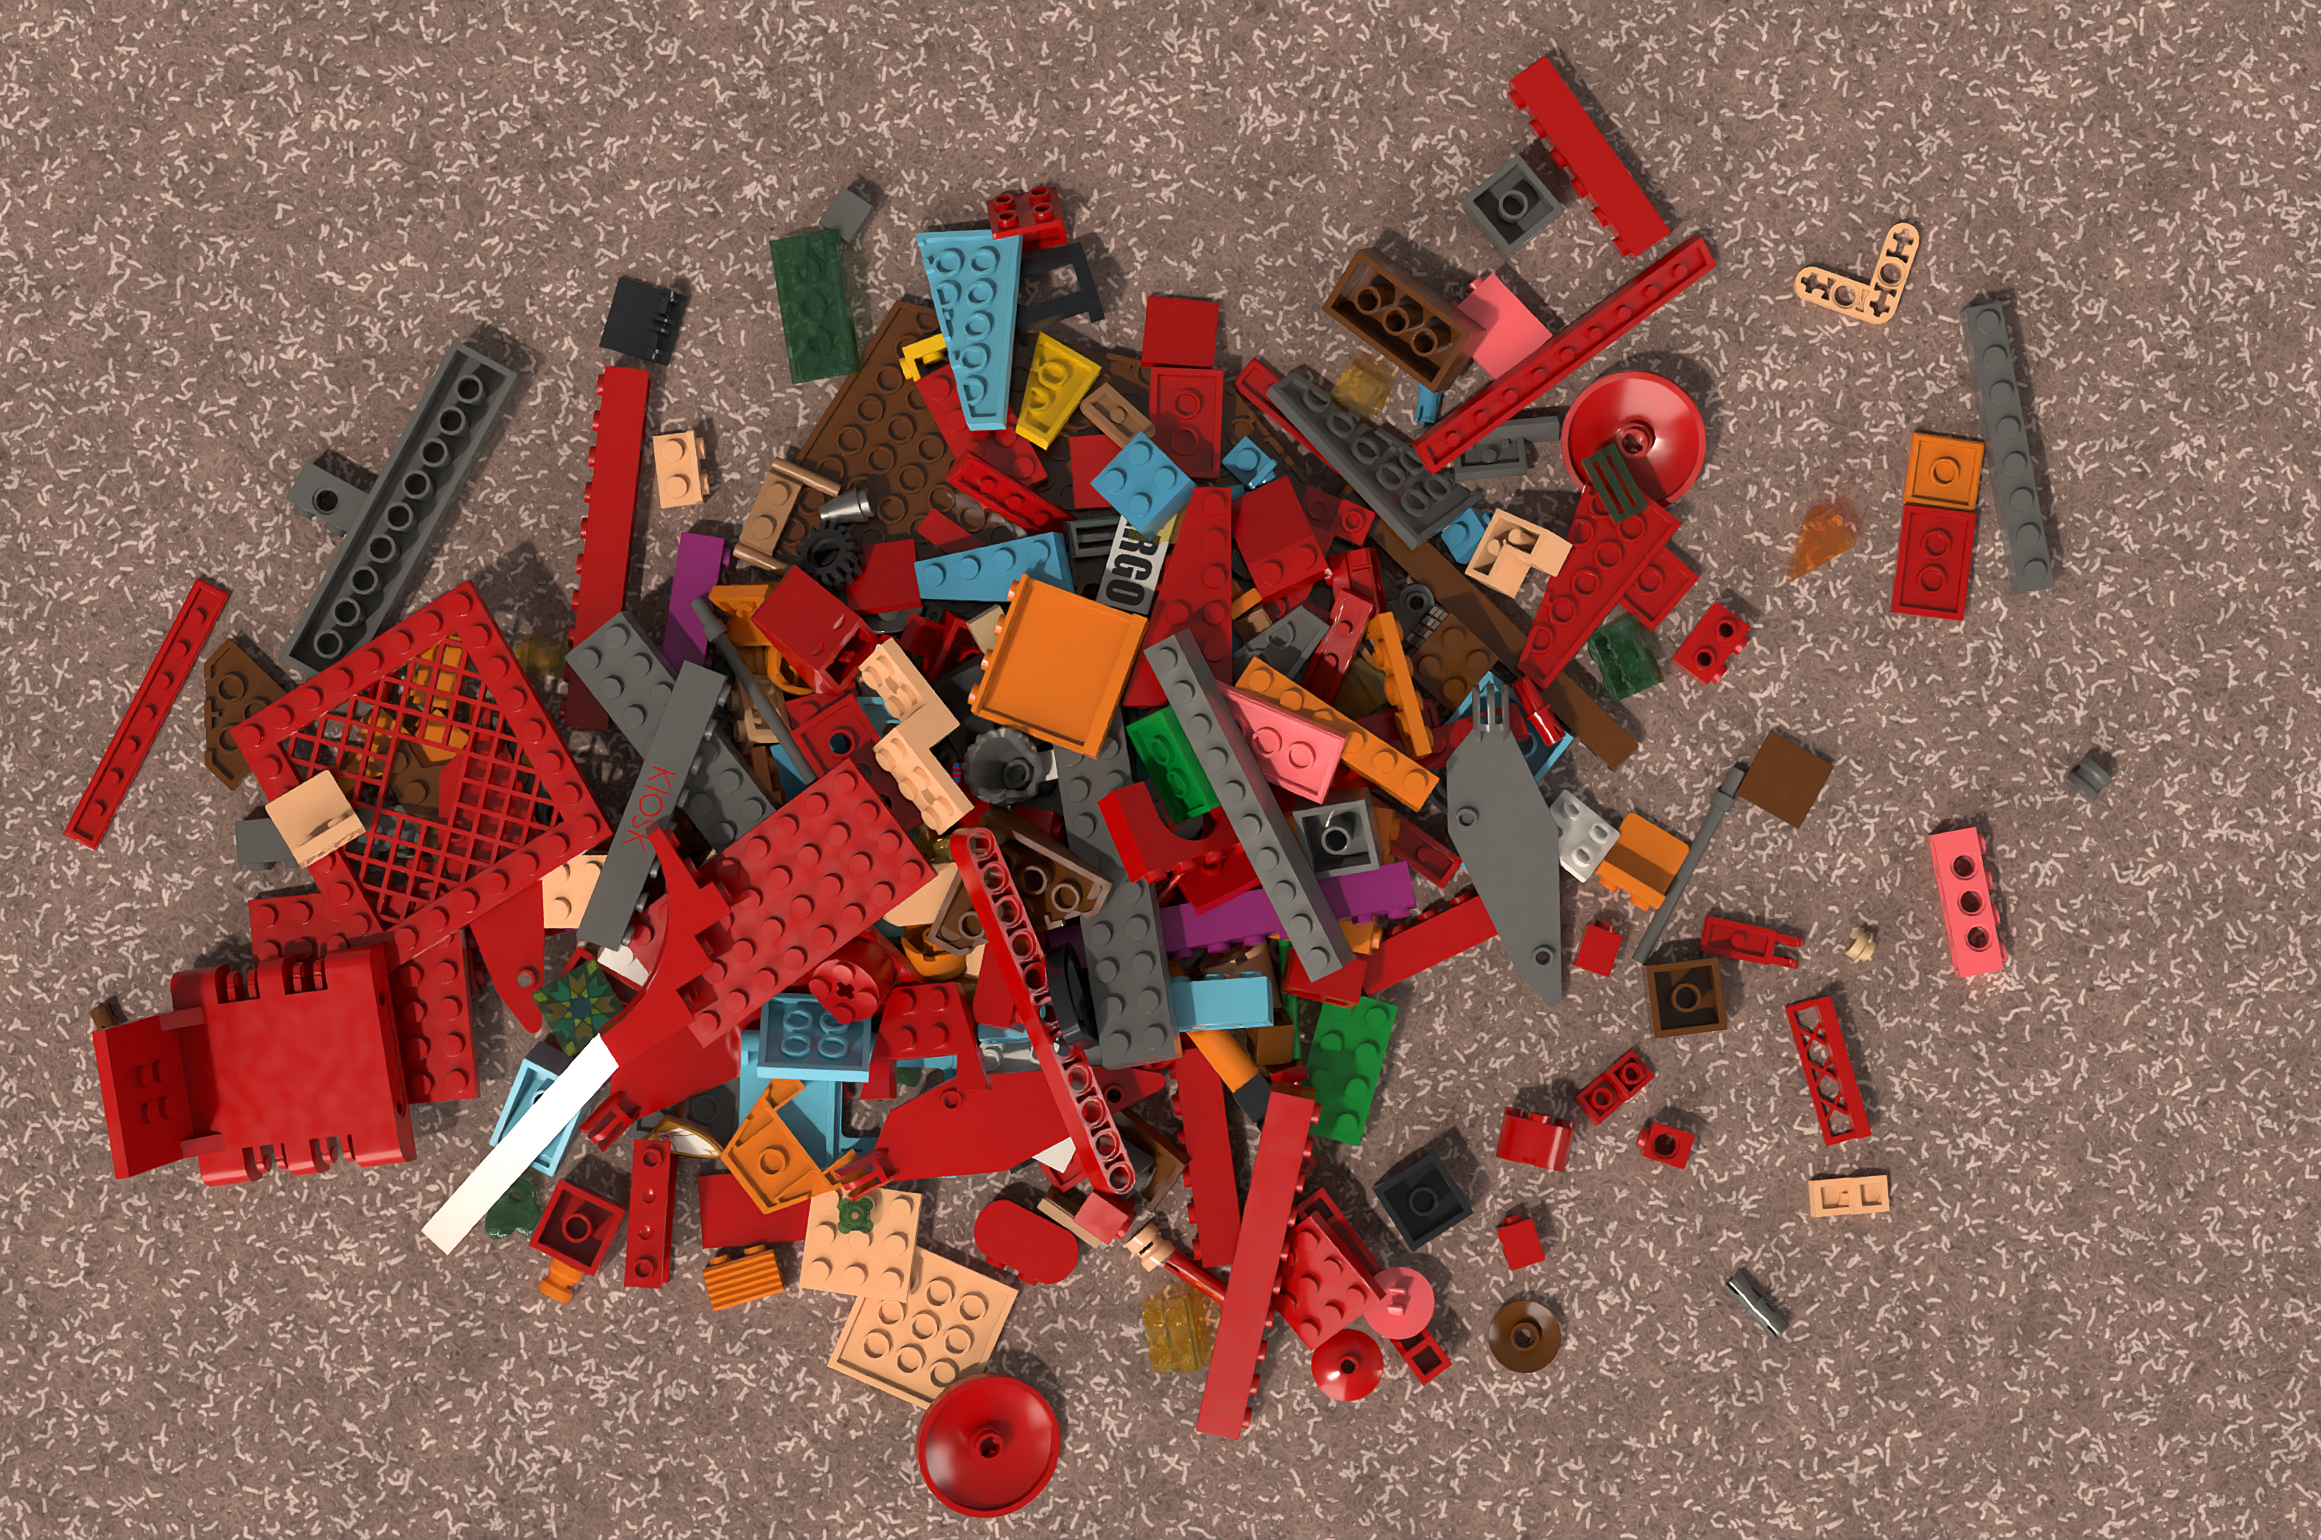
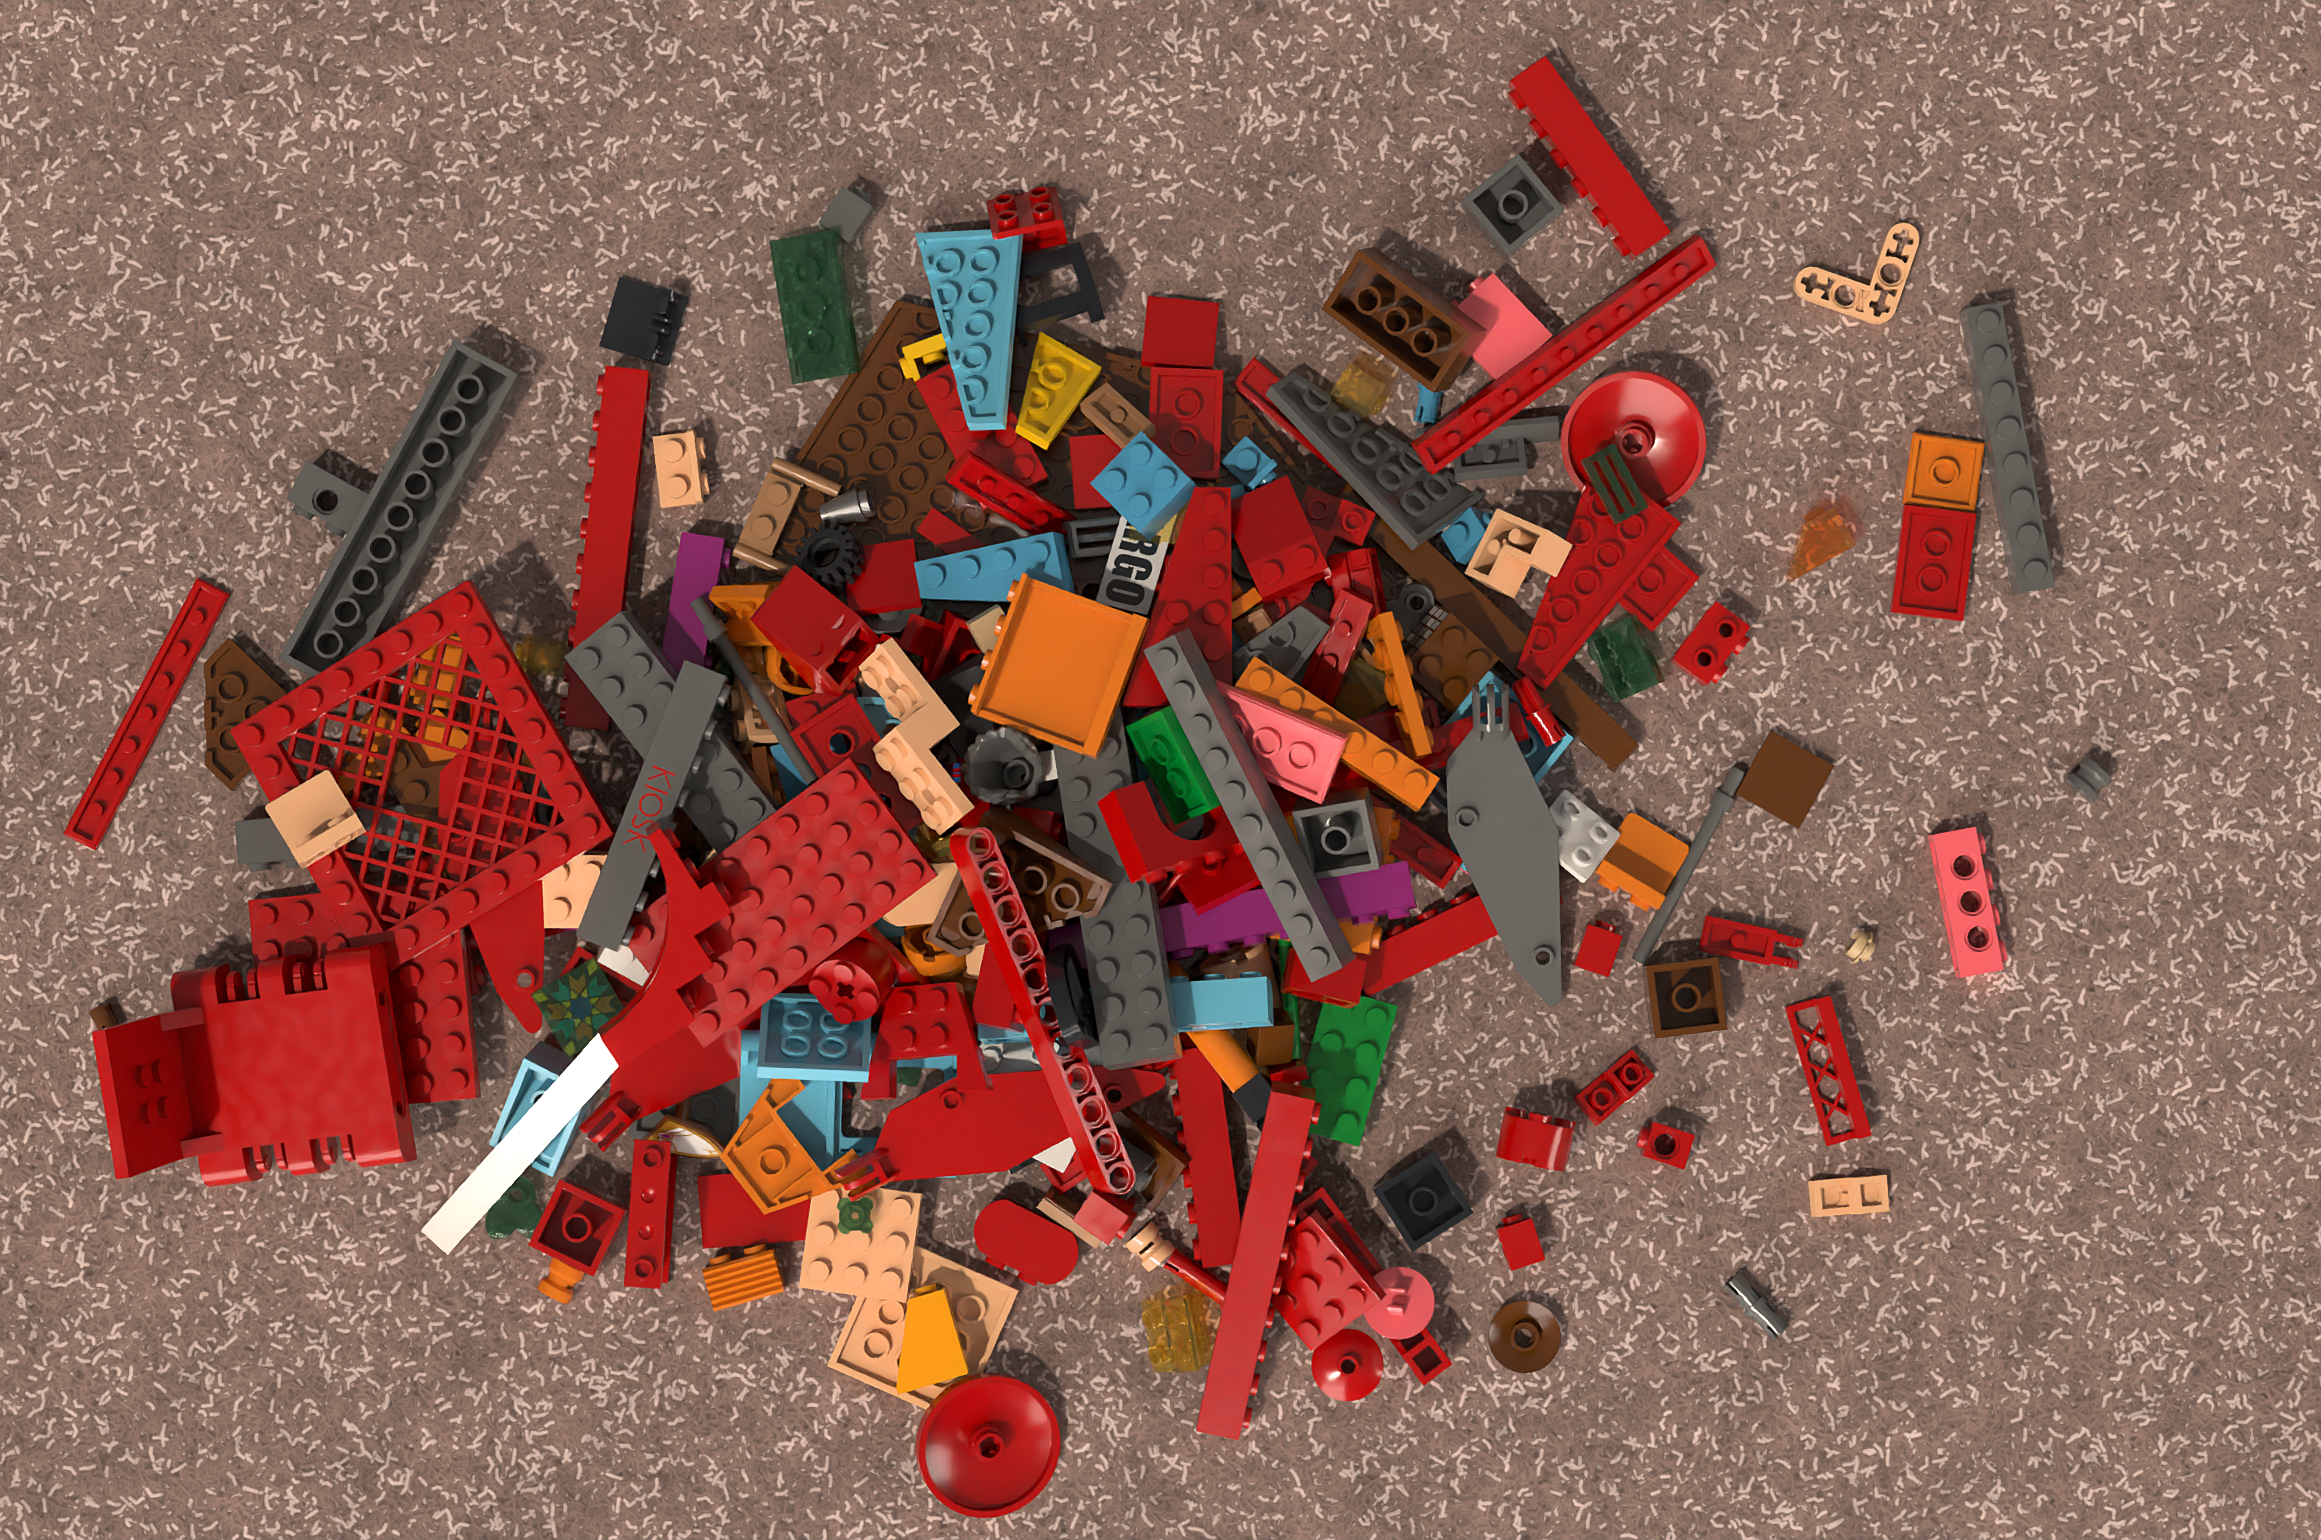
none -> light orange slope [896,1283,970,1395]

